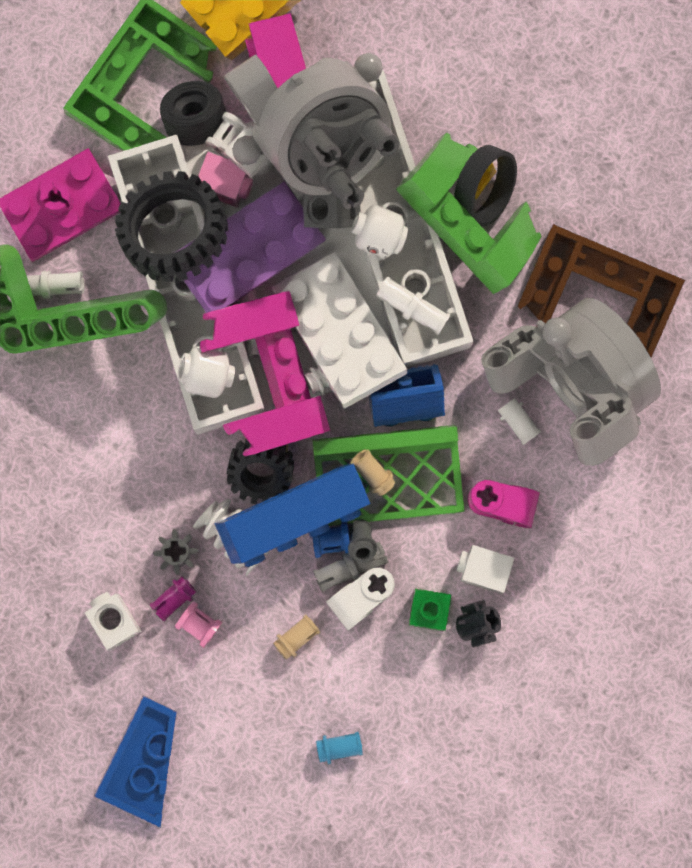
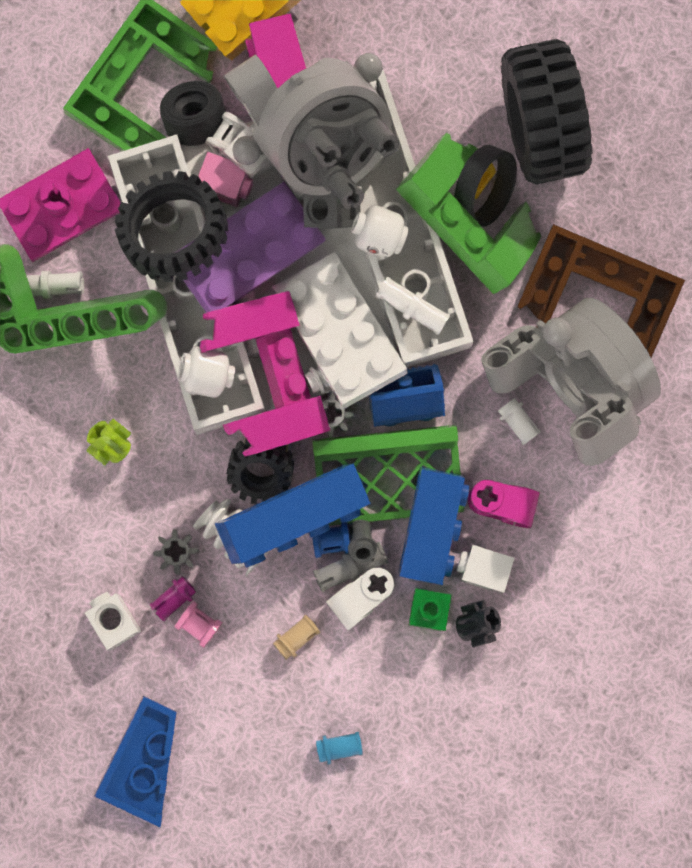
tan pin [350,449,395,496] -> none
none -> lime gear [86,419,131,465]
none -> white gear [322,392,354,438]
none -> blue brick [398,467,469,585]
none -> black tyre [501,39,593,185]

